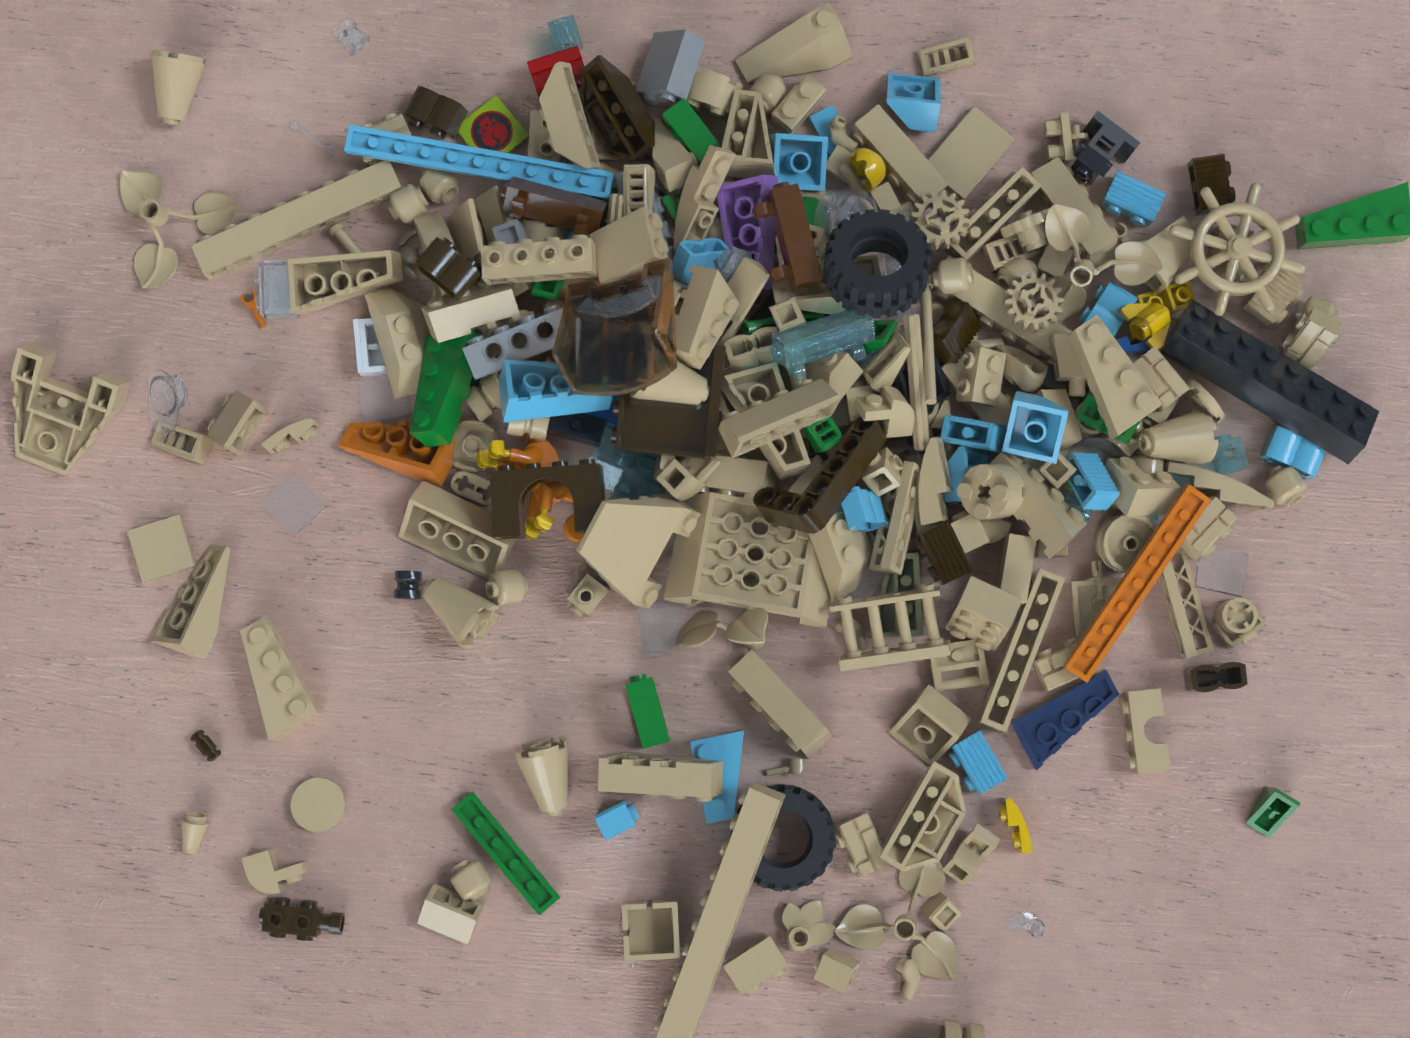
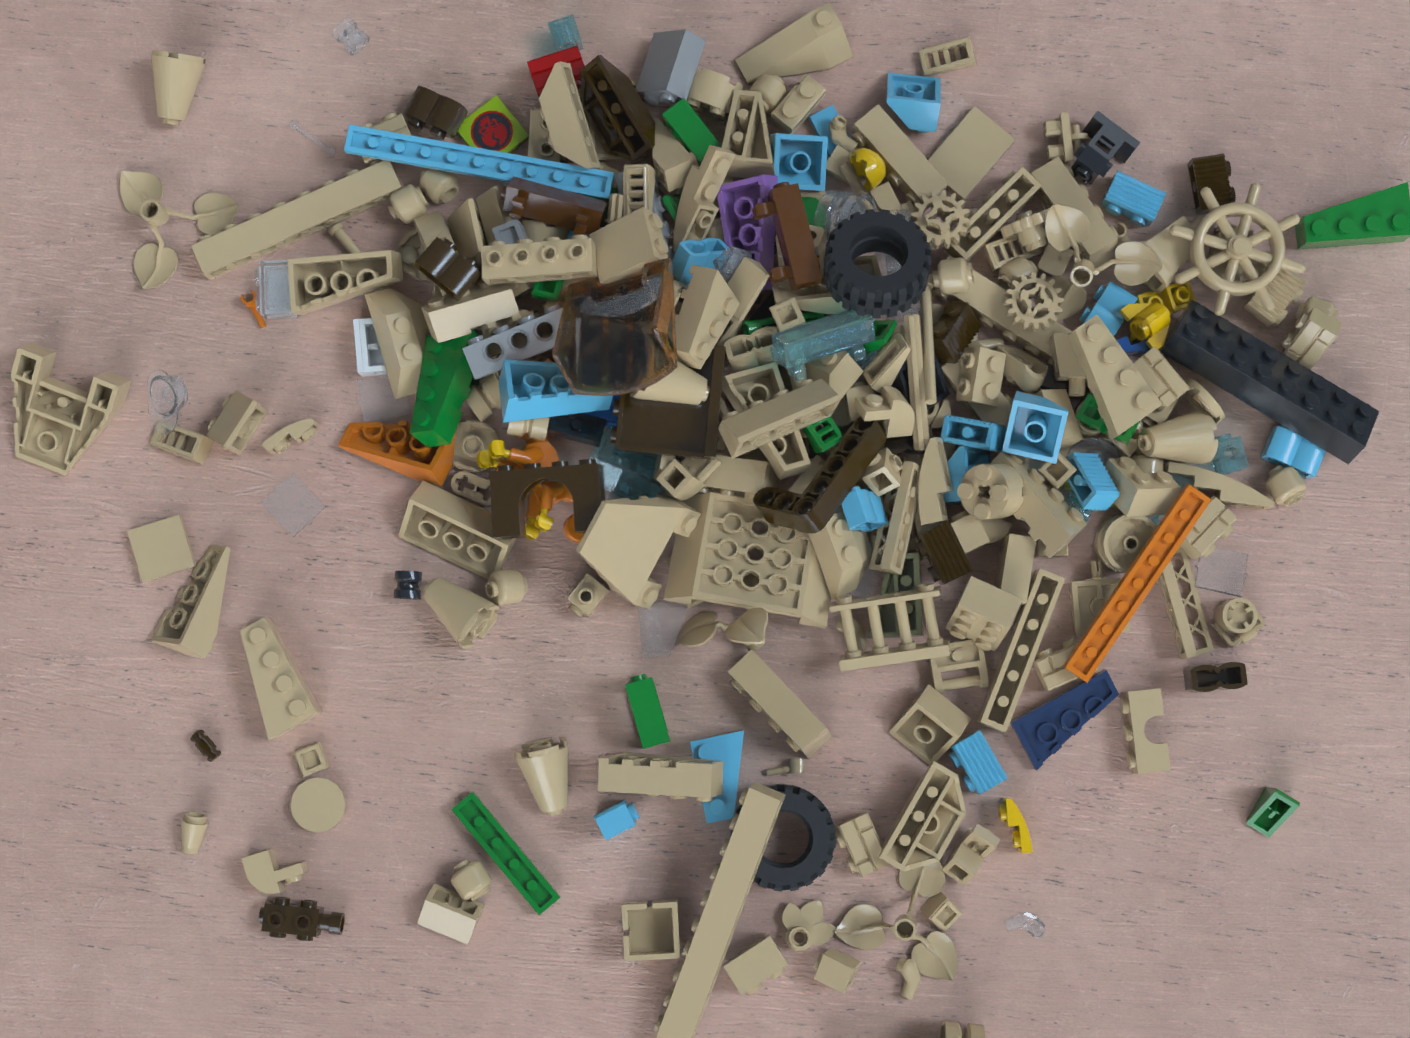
none -> tan tile [294,742,330,778]

